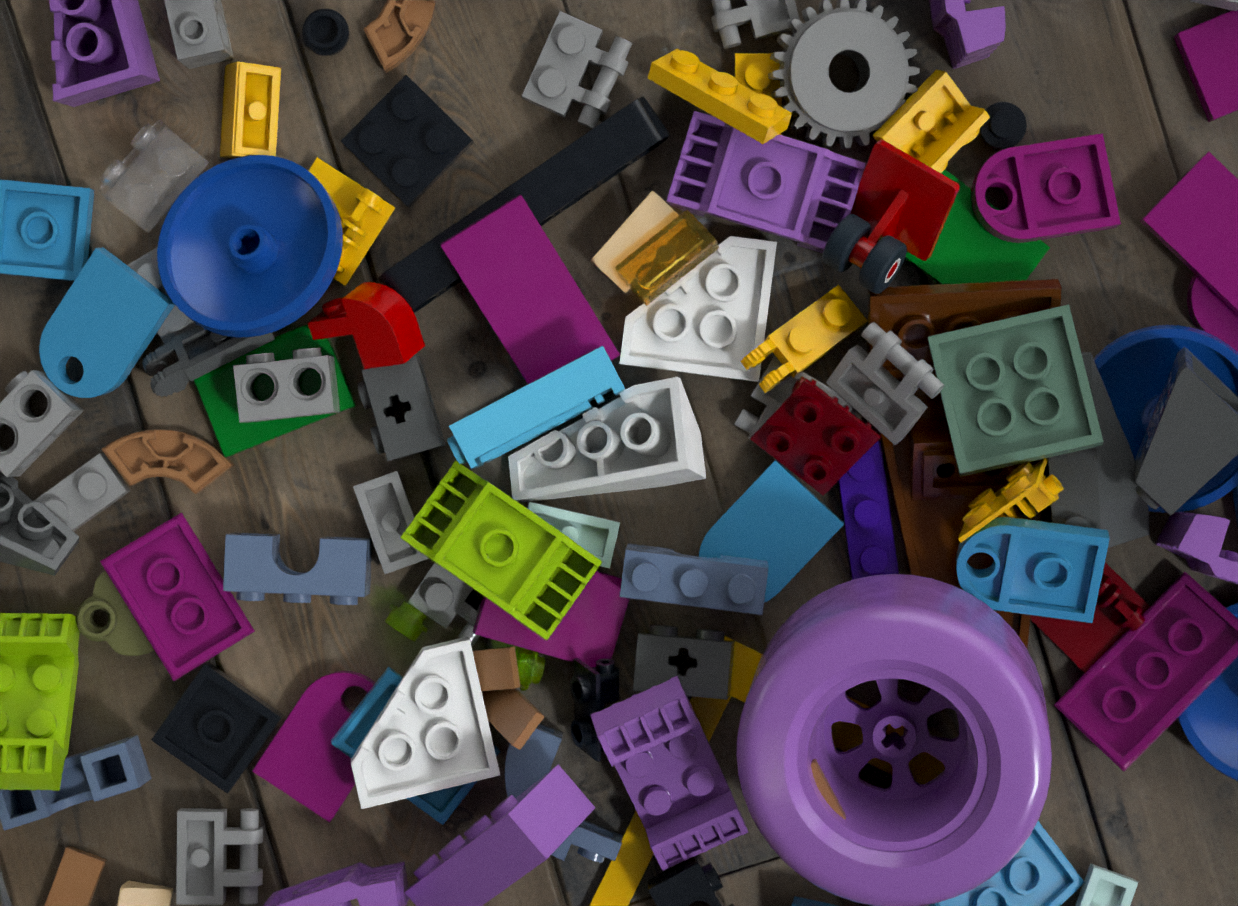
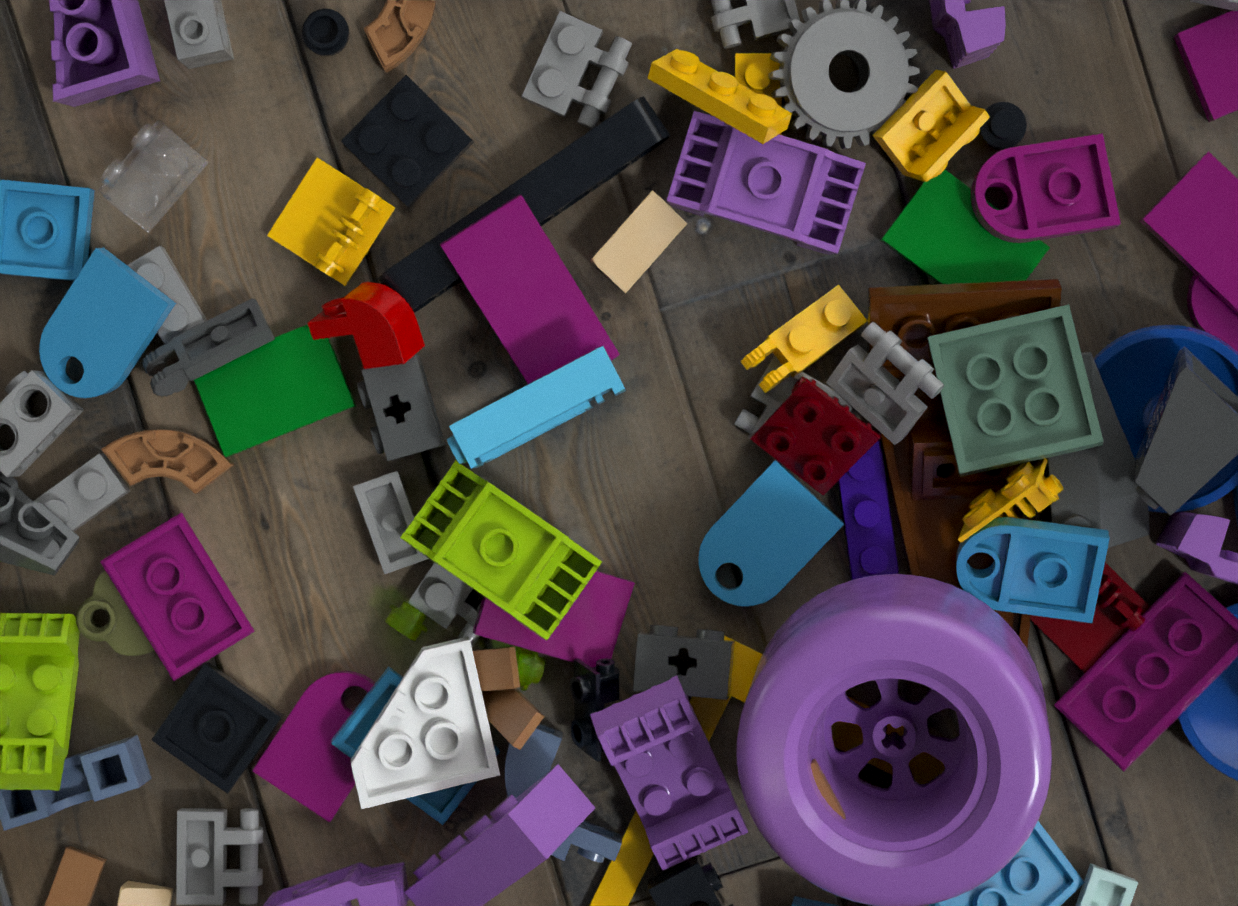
blue dish [157,155,343,337] -> none
yellow slope [220,61,281,159] -> none
sand blue arch [223,532,372,605] -> none
light grey brick [233,348,340,423] -> none
white wedge [508,377,706,503] -> none
light aqua plate [527,502,620,568] -> none
clear yellow plate [615,209,719,306] -> none
white plate [619,236,777,382] -> none
sand blue arch [620,543,769,615] -> none
red plate [822,140,960,294] -> none

